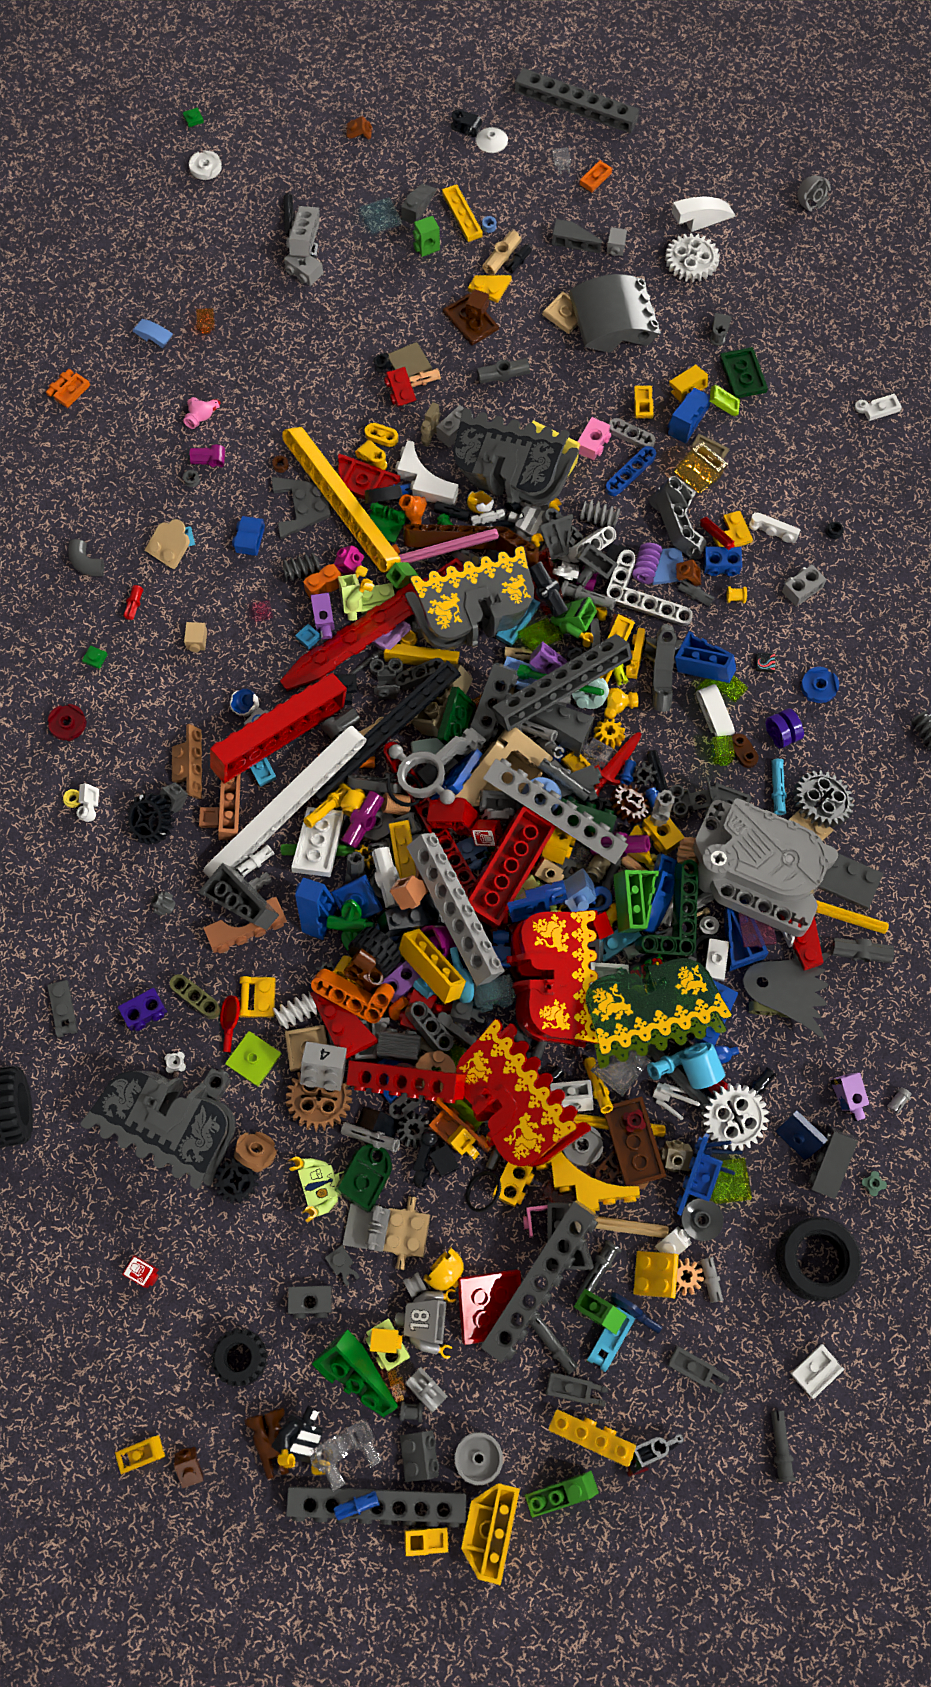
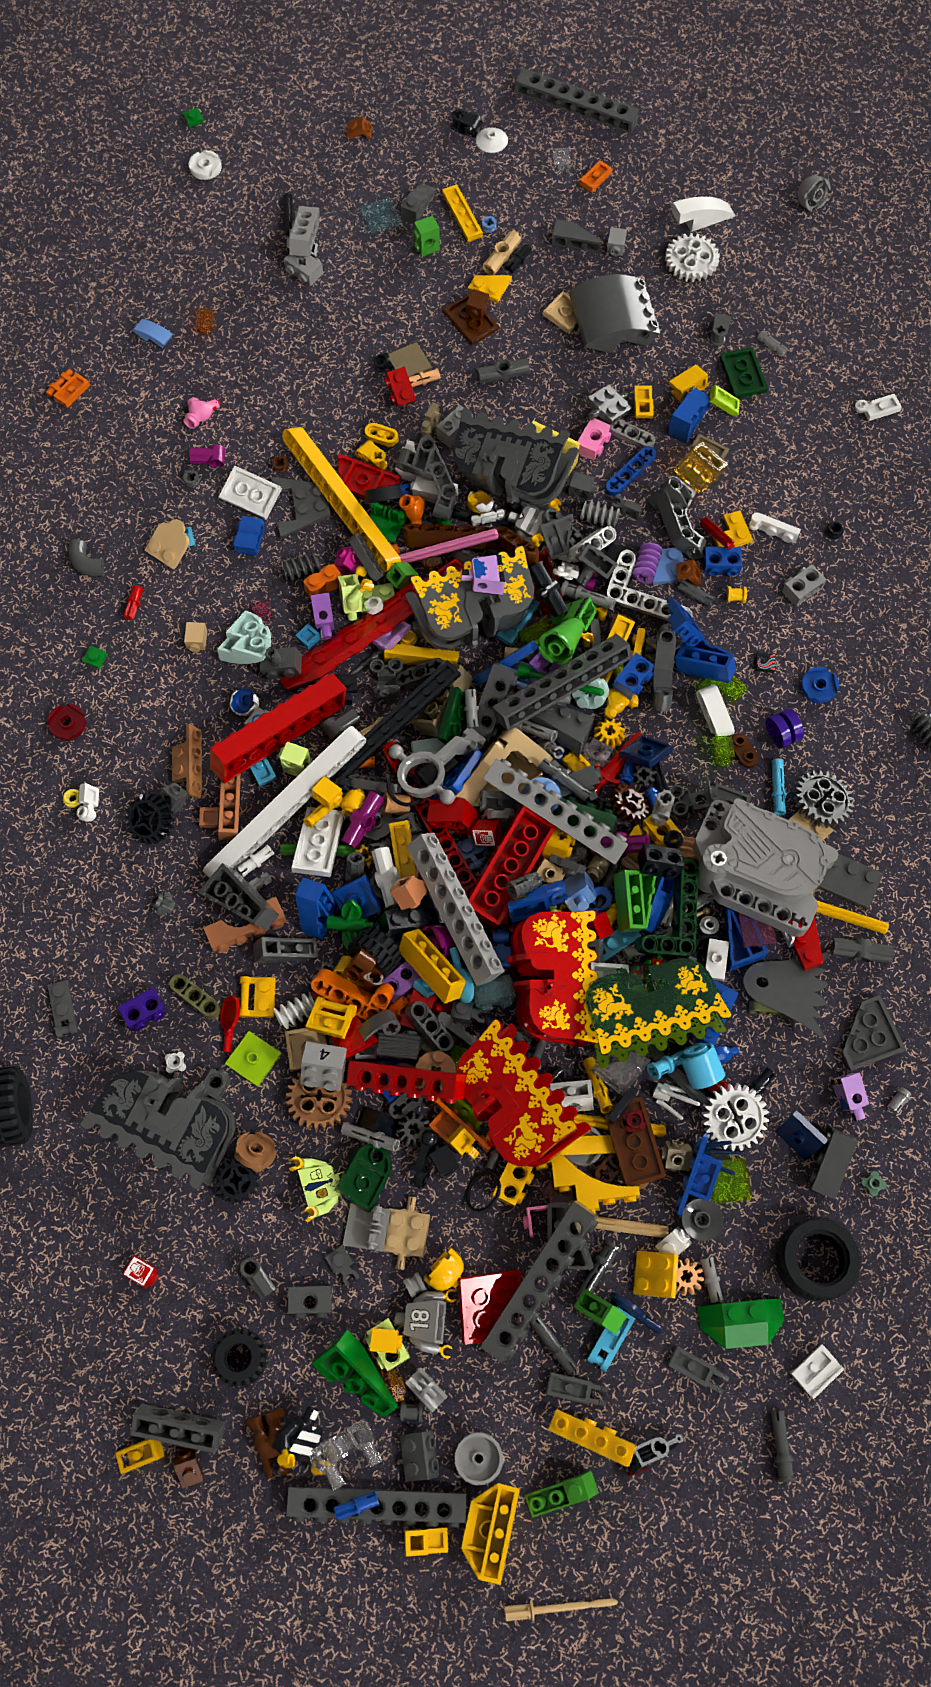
none -> dark grey brick [130,1404,225,1453]
none -> light aqua brick [217,611,271,664]
none -> white plate [219,466,282,520]
none -> dark grey piece [240,1258,277,1300]
none -> dark grey slope [253,937,318,964]
none -> dark grey brick [260,647,302,679]
none -> yellowish green brick [279,742,312,776]
none -> yellow plate [305,996,357,1039]
none -> yellow brick [312,776,343,810]
none -> black plate [334,778,353,793]
none -> dark grey beam [349,533,384,581]
none -> dark grey panel [358,1010,401,1041]
none -> white tile [364,597,384,614]
none -> dark grey connector [395,436,457,521]
none -> clear orange plate [423,556,442,573]
none -> lavender torso [460,555,505,595]
none -> light grey pin [464,689,479,728]
none -> blue beam [473,640,538,686]
none -> tan piece [504,1598,618,1621]
none -> dark grey hinge [506,872,543,899]
none -> bright green cone [538,618,584,665]
none -> dark grey plate [549,854,586,876]
none -> yellow sticker [560,1135,615,1155]
none -> dark grey brick [568,472,596,500]
none -> plate [586,385,633,425]
none -> black tile [606,1085,638,1125]
none -> dark grey plate [611,495,643,521]
none -> blue brick [613,653,654,700]
none -> dark blue plate [619,735,673,769]
none -> black brick [637,843,684,880]
none -> black plate [664,830,683,849]
none -> blue plate [666,597,705,647]
none -> green wedge [697,1299,784,1349]
none -> light grey axle [757,331,787,357]
none -> dark grey plate [841,995,906,1072]

